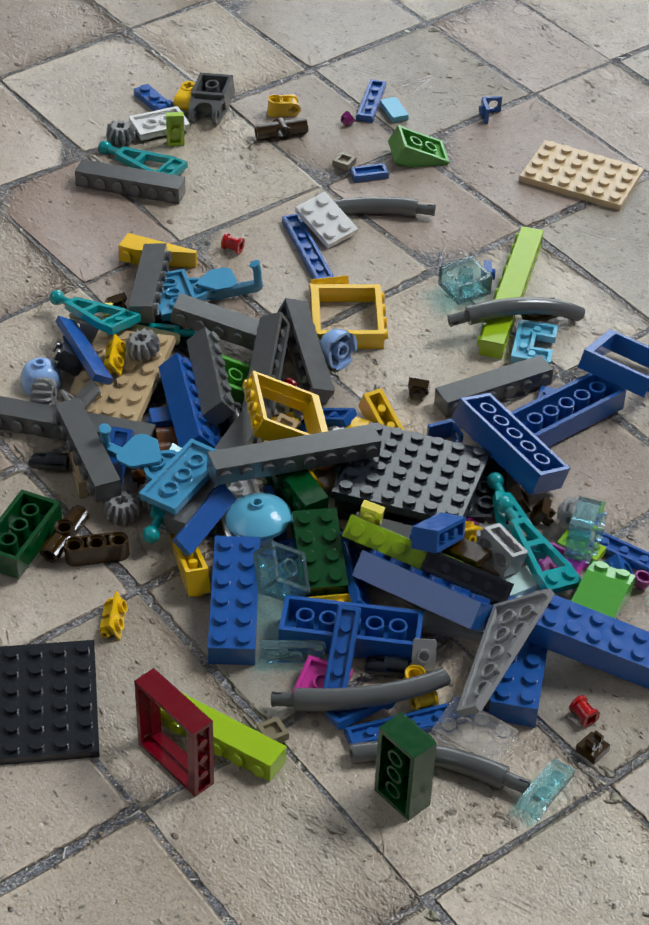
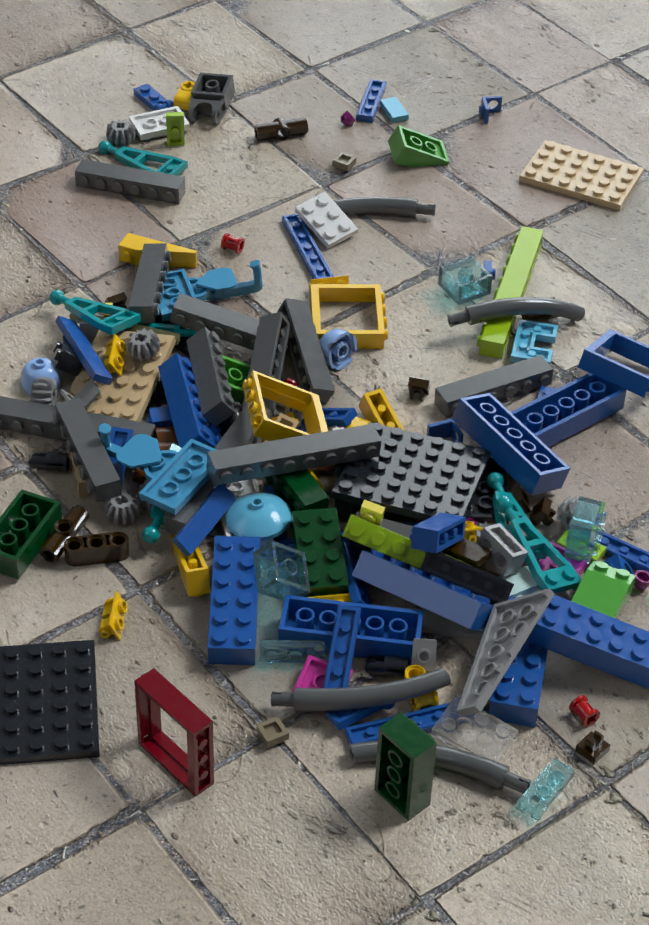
lime brick [161,692,287,781] -> none
yellow piece [267,94,301,118] -> none
blue tile [350,163,389,183] -> none

